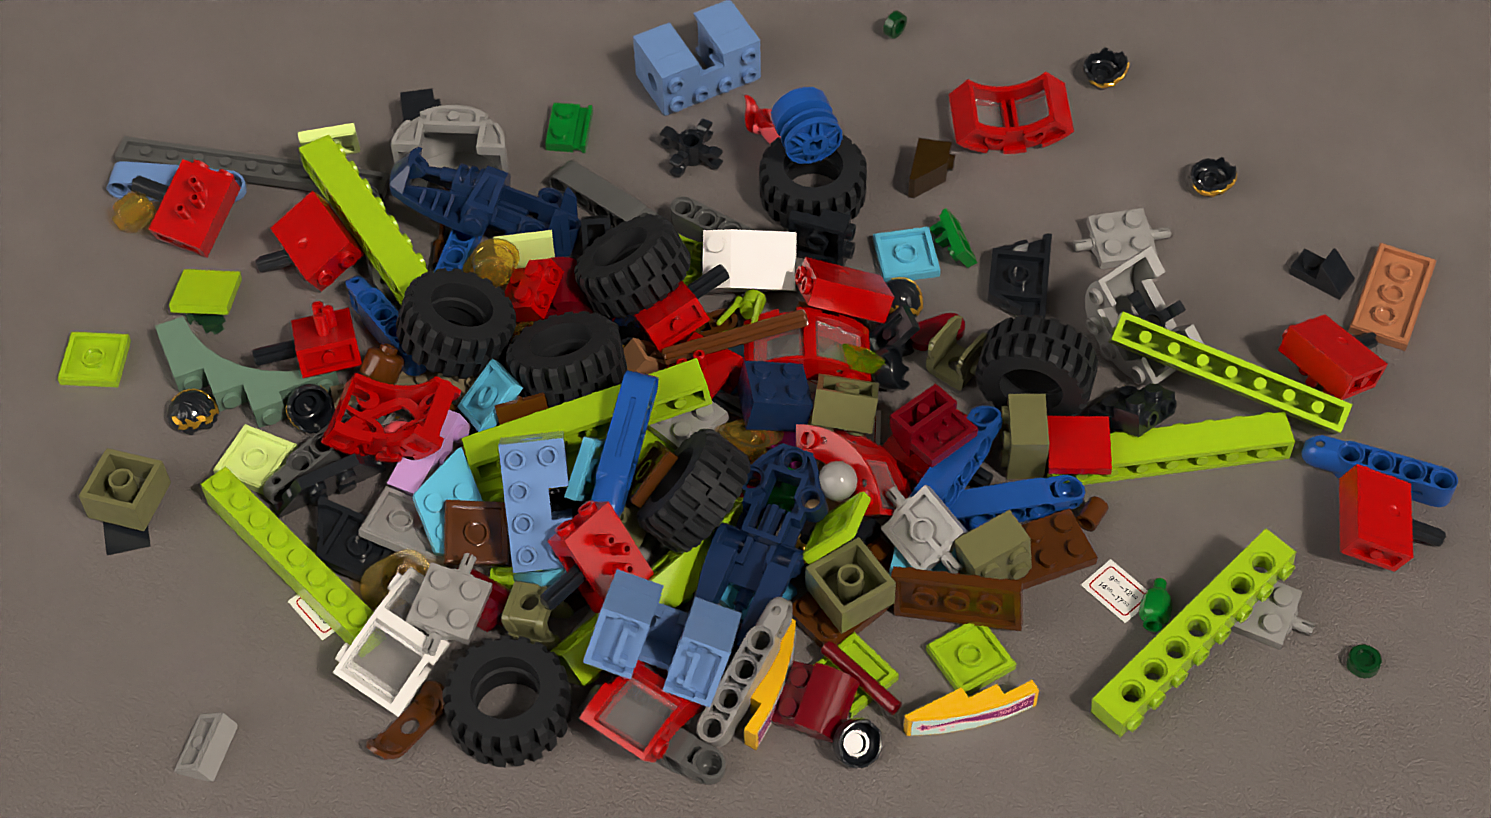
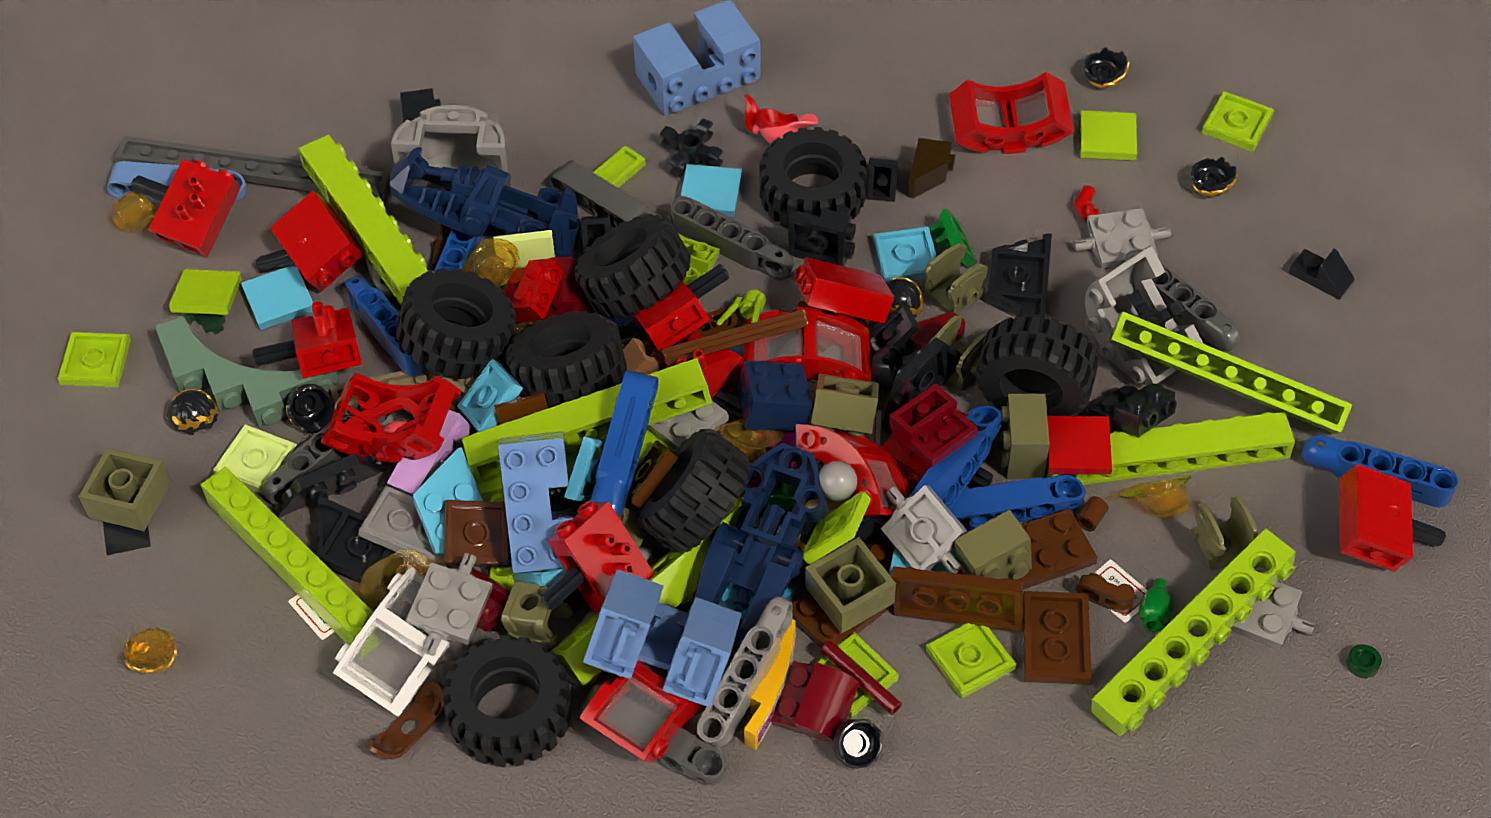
light grey slope [174,713,238,781] -> none
yellowish green tile [298,123,361,155] -> none
reddish brown head [360,343,404,385] -> none
green plate [545,103,593,153] -> none
white slope [702,229,797,293] -> none
blue wheel [771,87,843,164] -> none
clear neon green slope [842,343,885,374] -> none
dark green tile [883,10,907,39] -> none
yellow slope [903,680,1039,736] -> none
red piece [1278,314,1388,400] -> none
nougat tile [1348,243,1437,351] -> none
none -> clear yellow hair [124,628,177,674]
none -> medium azure tile [241,264,313,330]
none -> lime tile [593,145,646,188]
none -> medium azure tile [681,164,742,218]
none -> black slope [867,156,899,202]
none -> black wing [882,337,963,434]
none -> olive piece [925,243,988,314]
none -> reddish brown plate [1023,591,1092,685]
none -> red arm [1074,185,1100,221]
none -> reddish brown plate [1076,573,1135,614]
none -> lime tile [1080,110,1137,161]
none -> clear yellow piece [1118,475,1191,518]
none -> dark grey piece [1125,249,1239,352]
none -> olive piece [1191,495,1258,570]
none -> lime tile [1202,91,1275,152]

